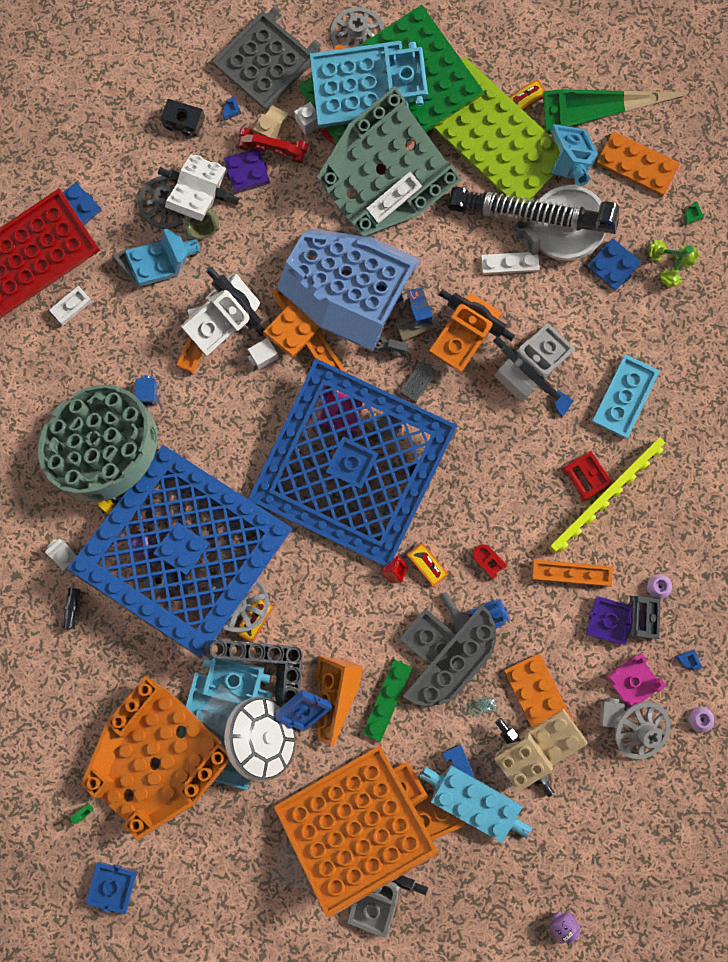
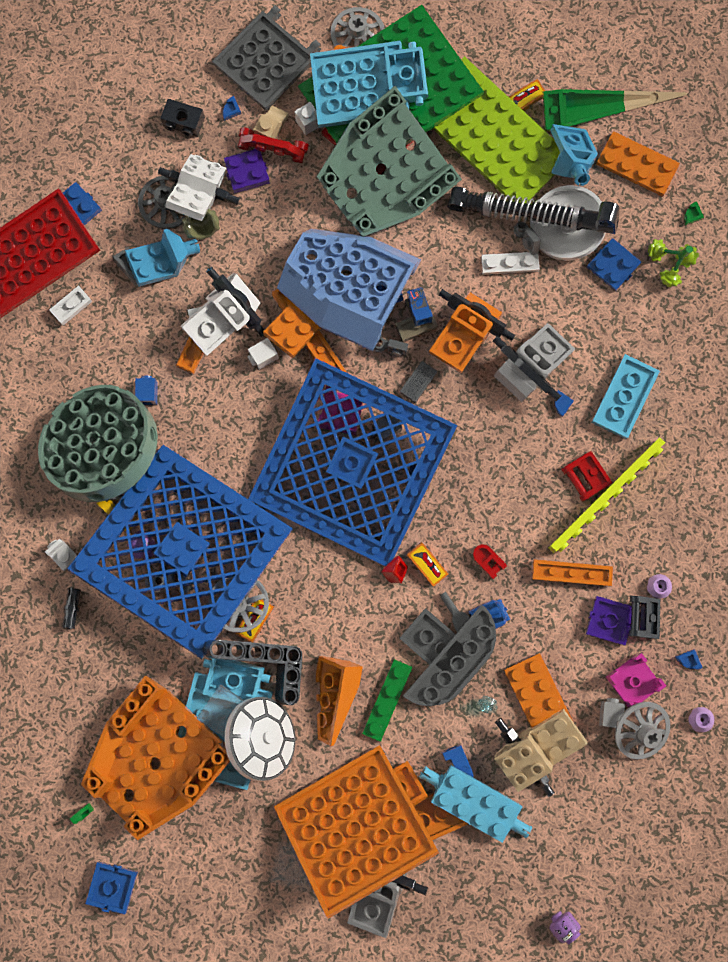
blue plate [274,690,332,731] -> none
white plate [366,172,422,224] -> none

